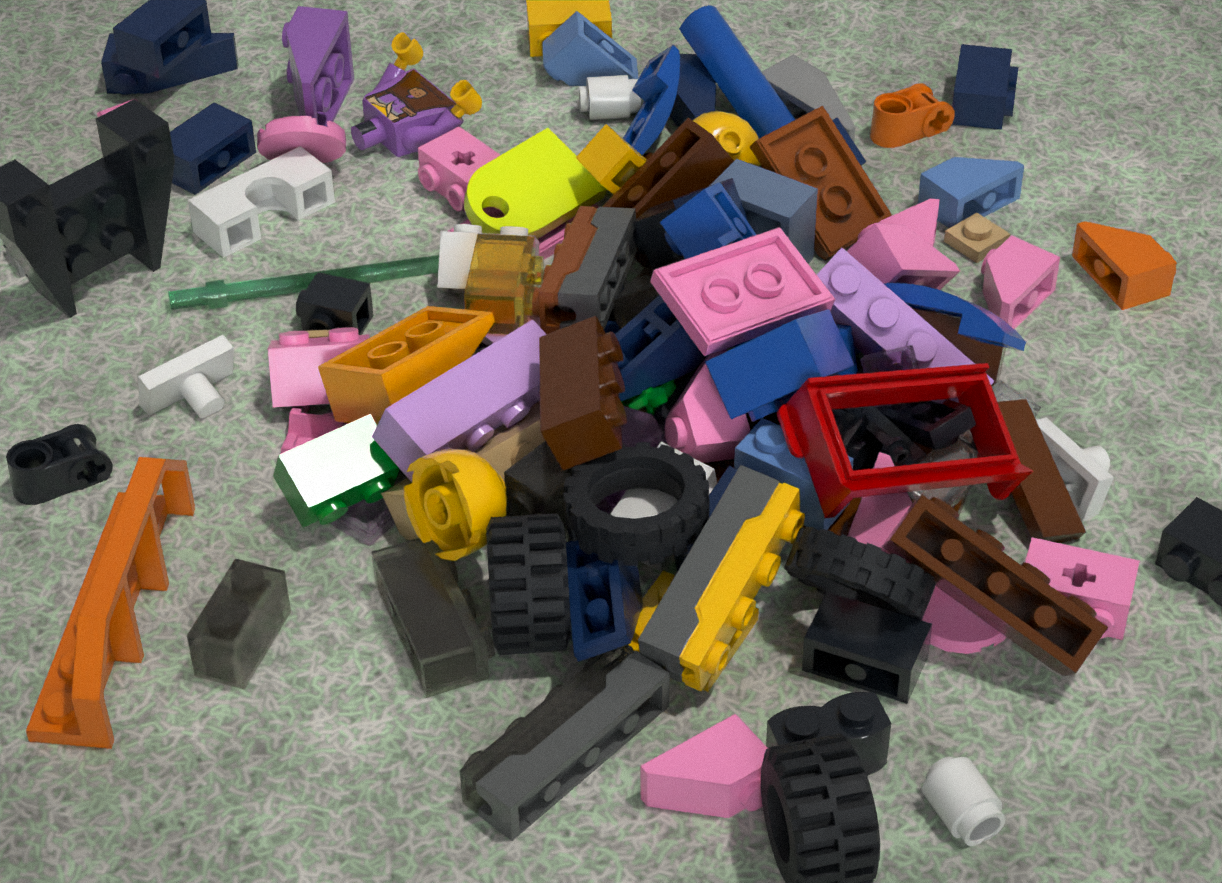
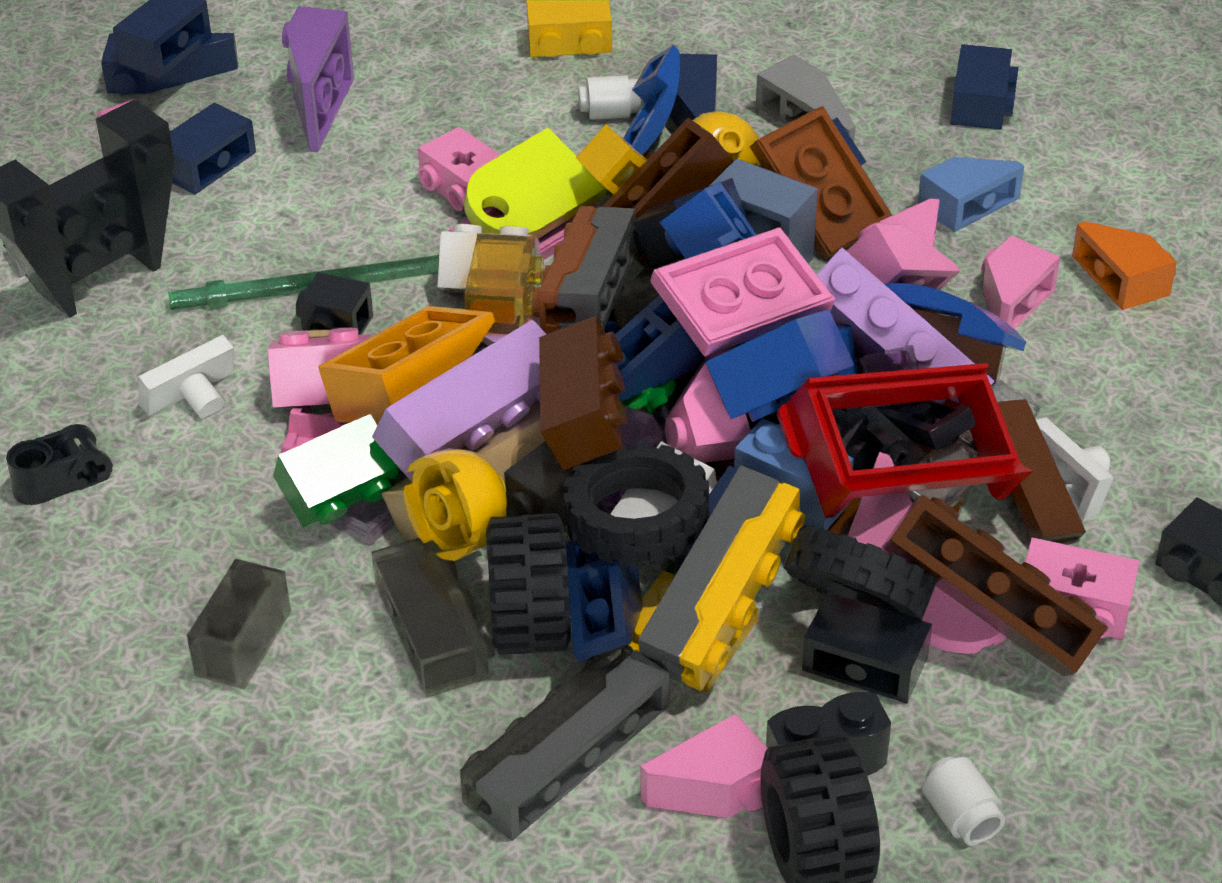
orange plate [26,457,195,749] -> none
white arch [188,146,335,258] -> none
bright pink tile [257,116,346,163] -> none
torso [351,32,482,157] -> none
medium blue slope [542,11,638,86] -> none
blue brick [679,5,795,139] -> none
orange piece [870,83,955,148] -> none
tan plate [944,213,1010,263] -> none

